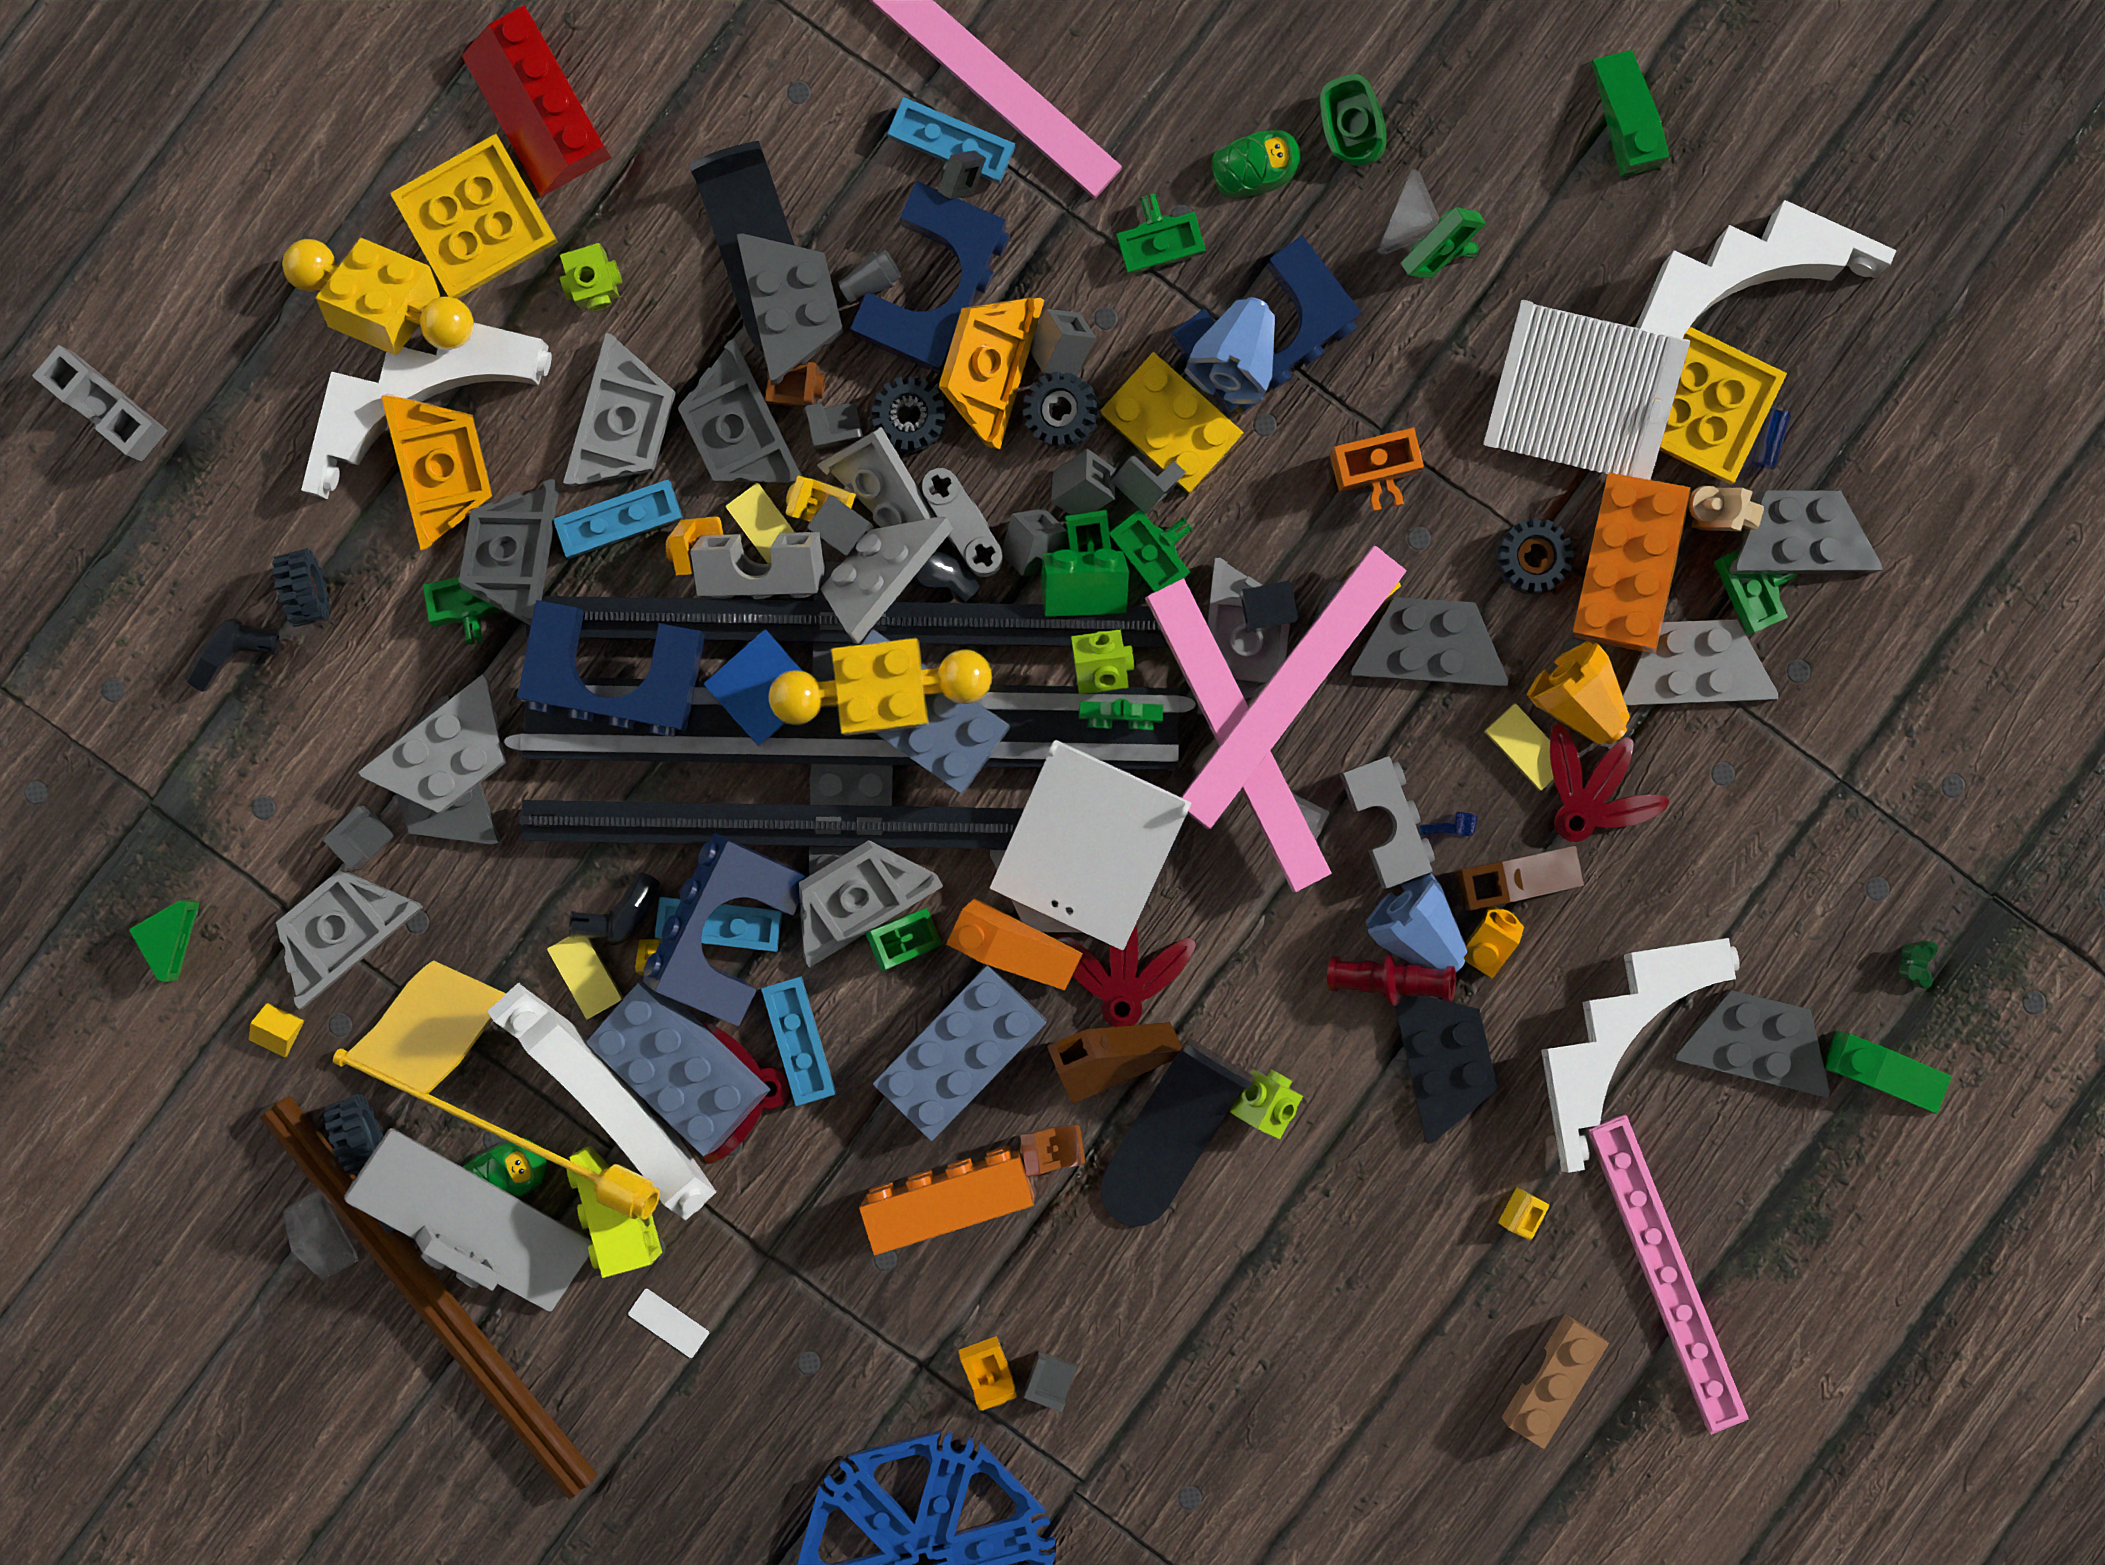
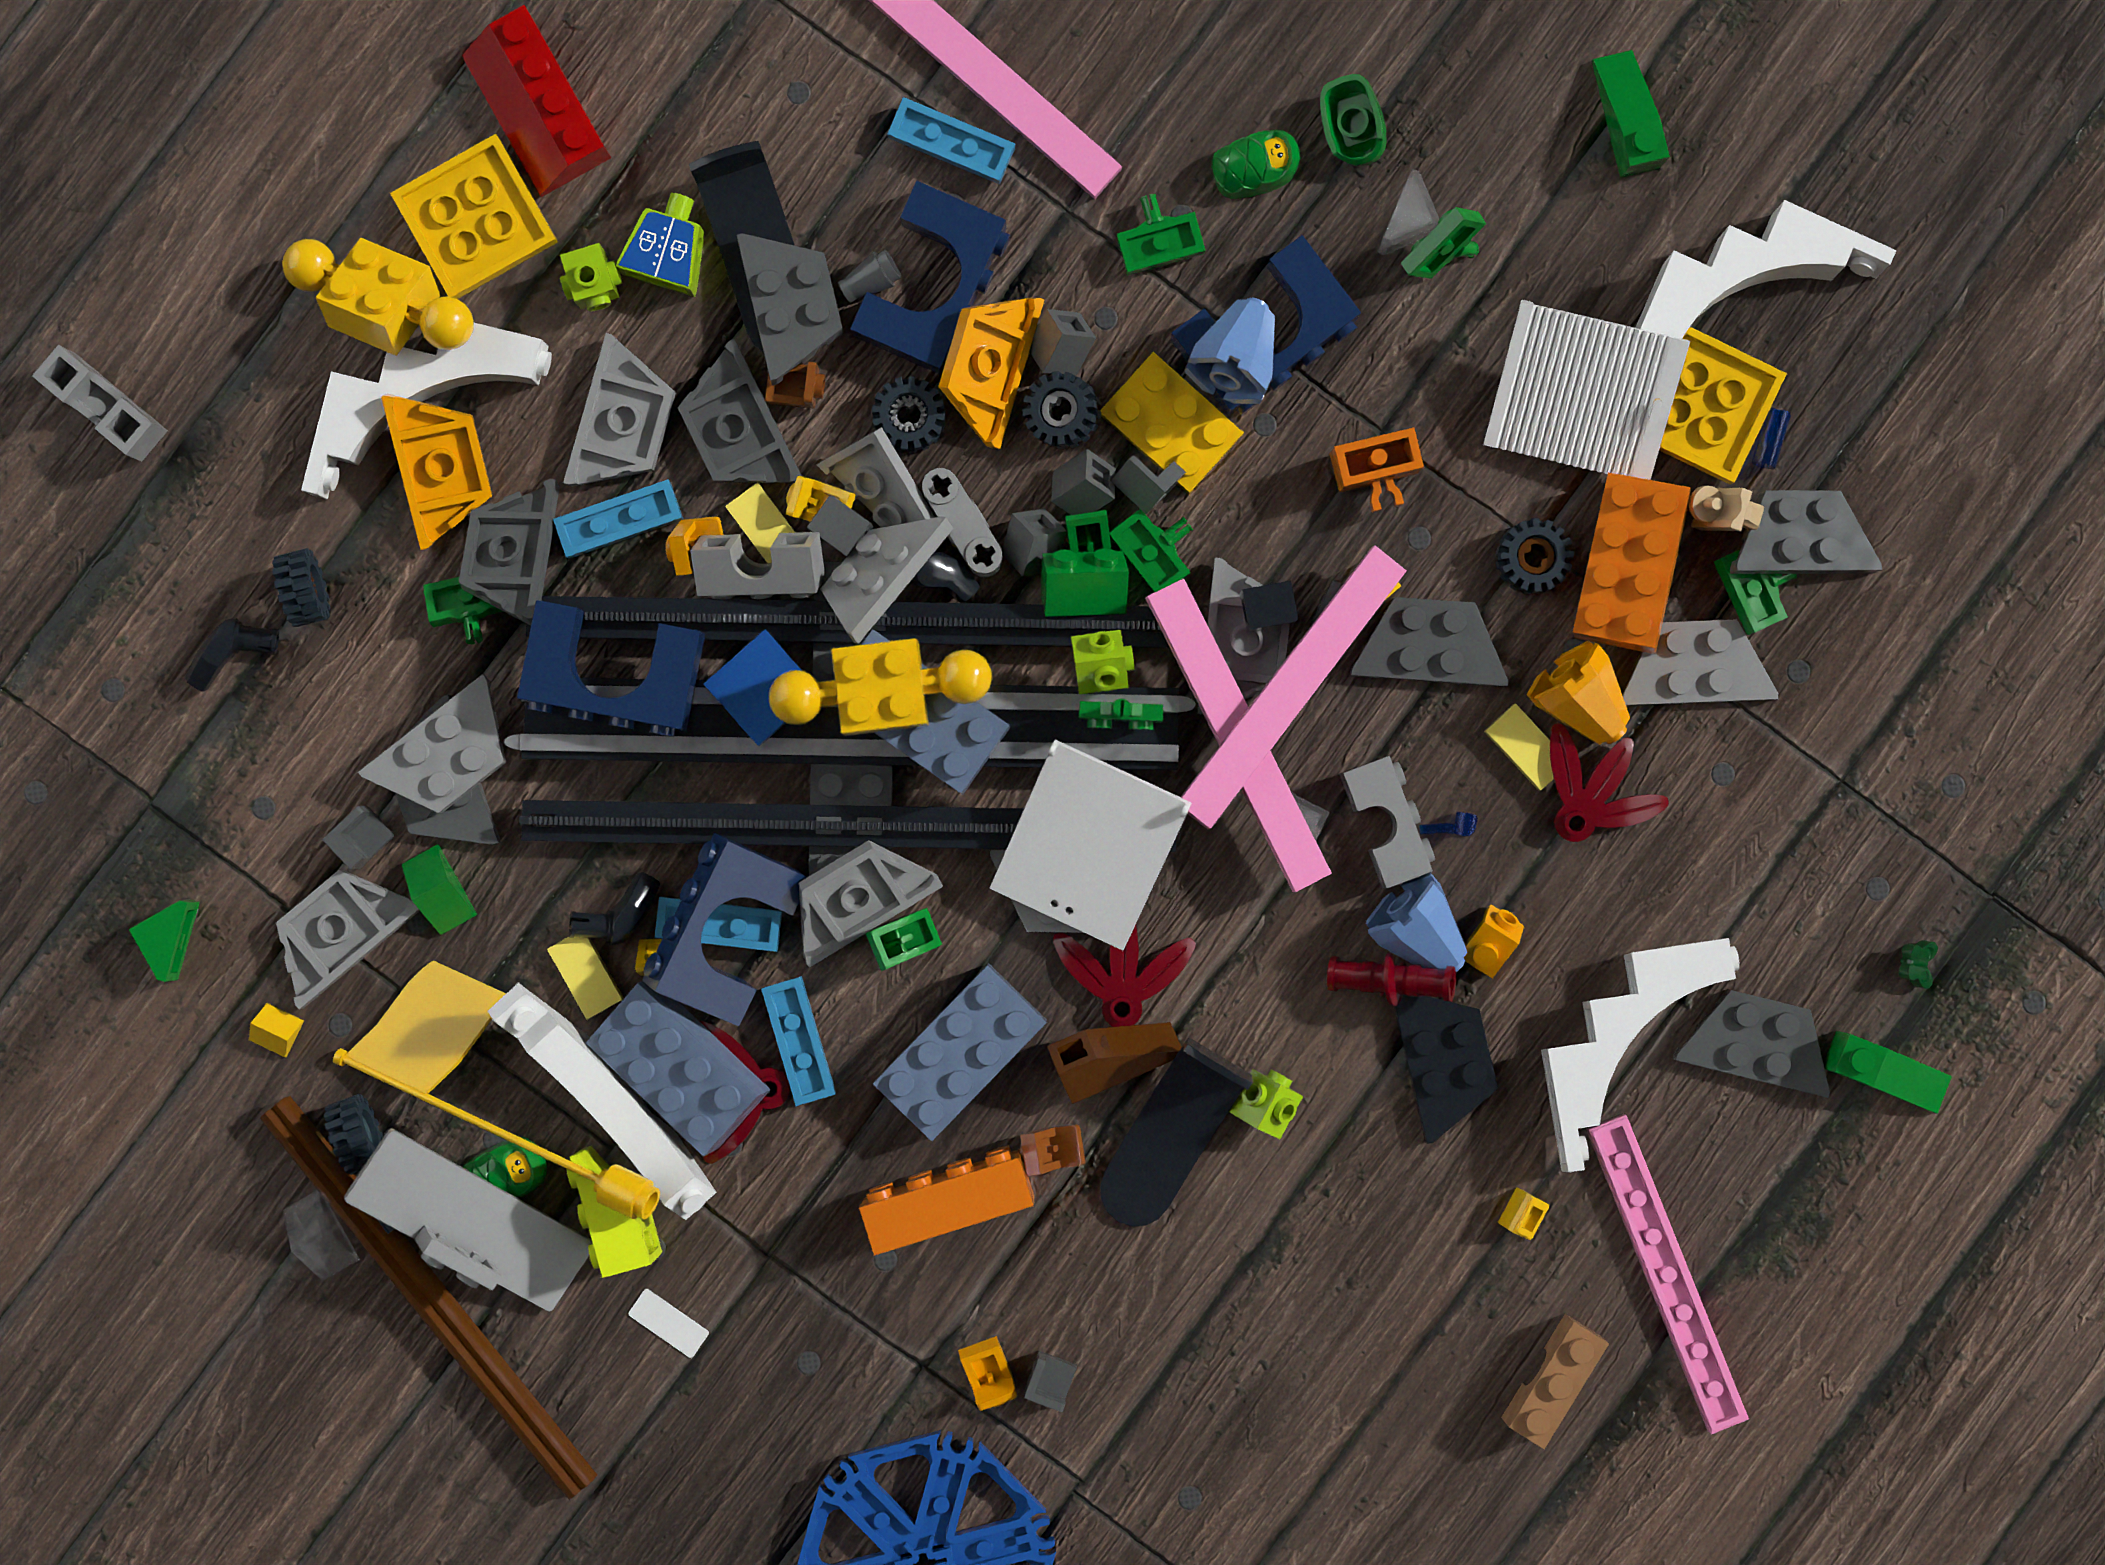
dark grey panel [806,402,863,452] -> none
pearl dark grey plate [938,150,986,199] -> none
orange slope [946,898,1083,990] -> none
slope [1455,846,1584,910] -> none
none -> green slope [402,844,477,935]
none -> torso [616,193,704,297]

